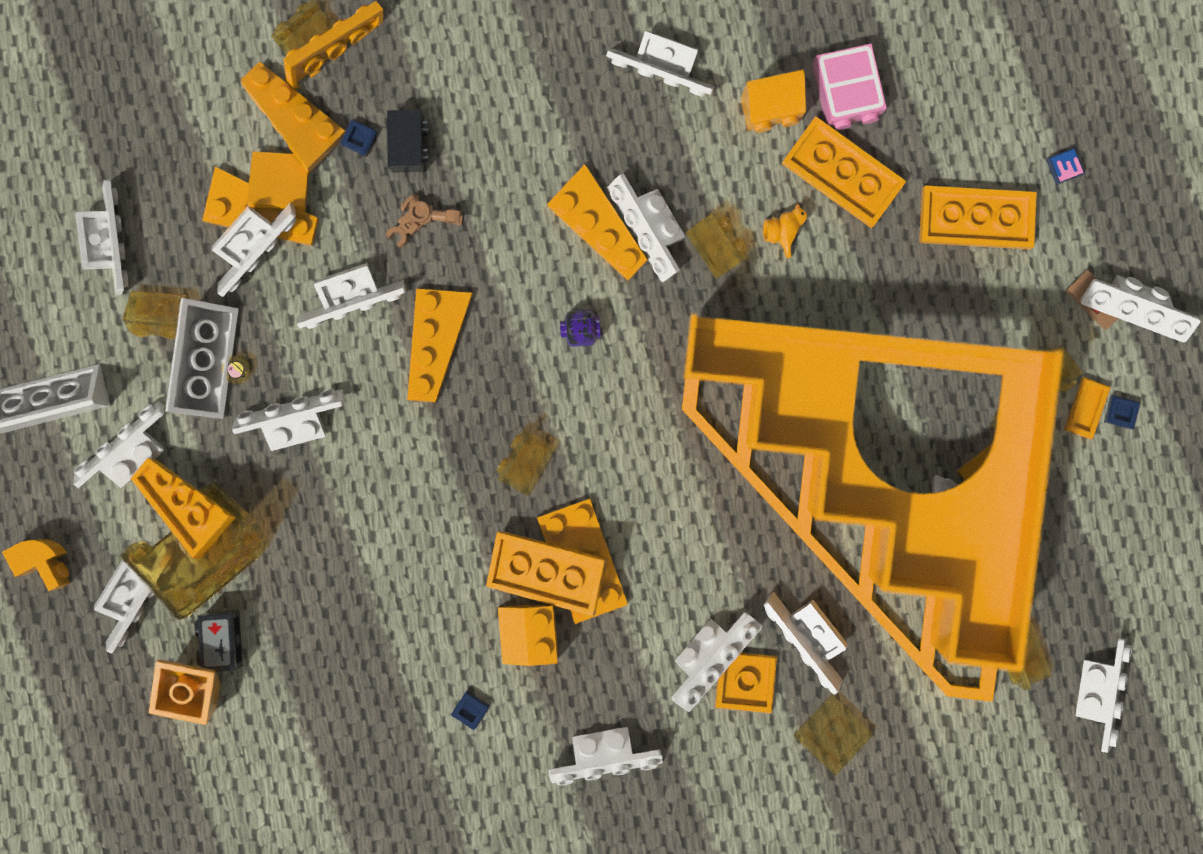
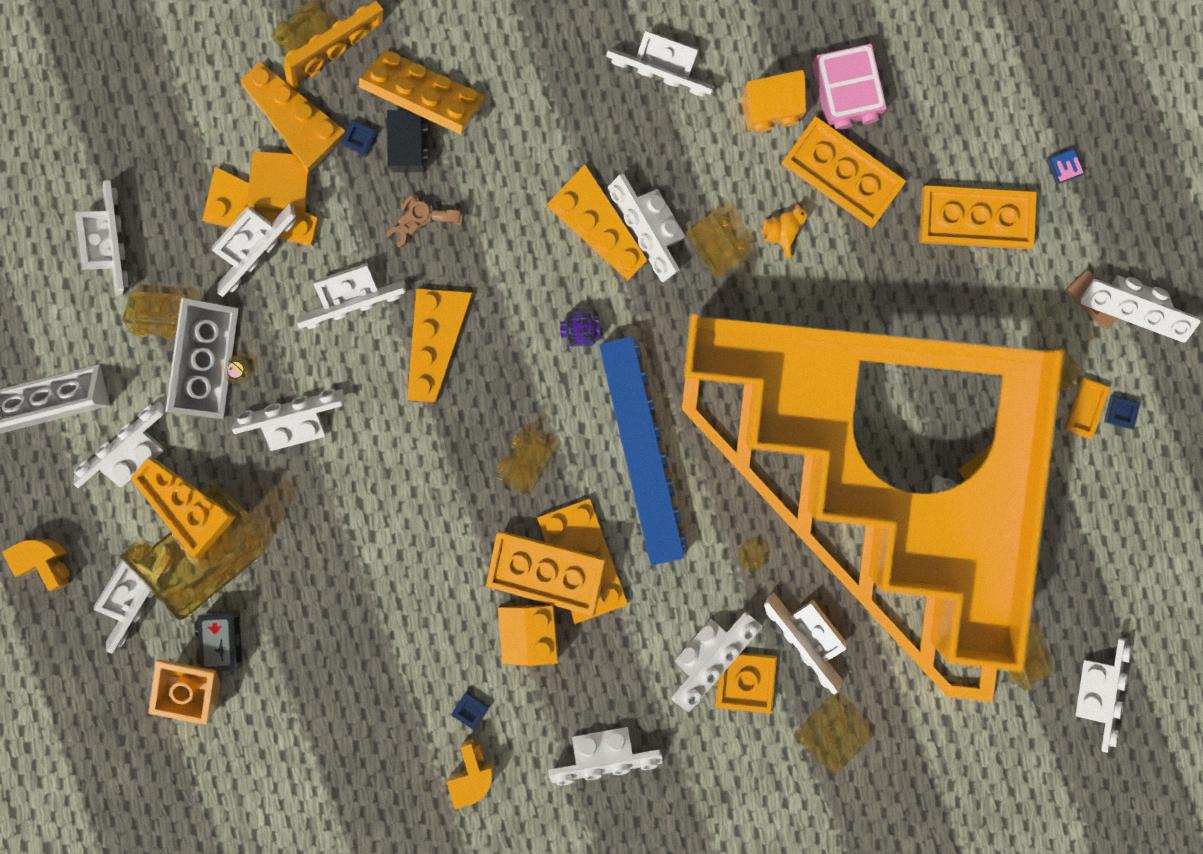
none -> light orange plate [359,49,486,135]
none -> light orange brick [447,738,494,809]
none -> blue brick [599,337,688,566]
none -> clear yellow tile [737,542,766,571]

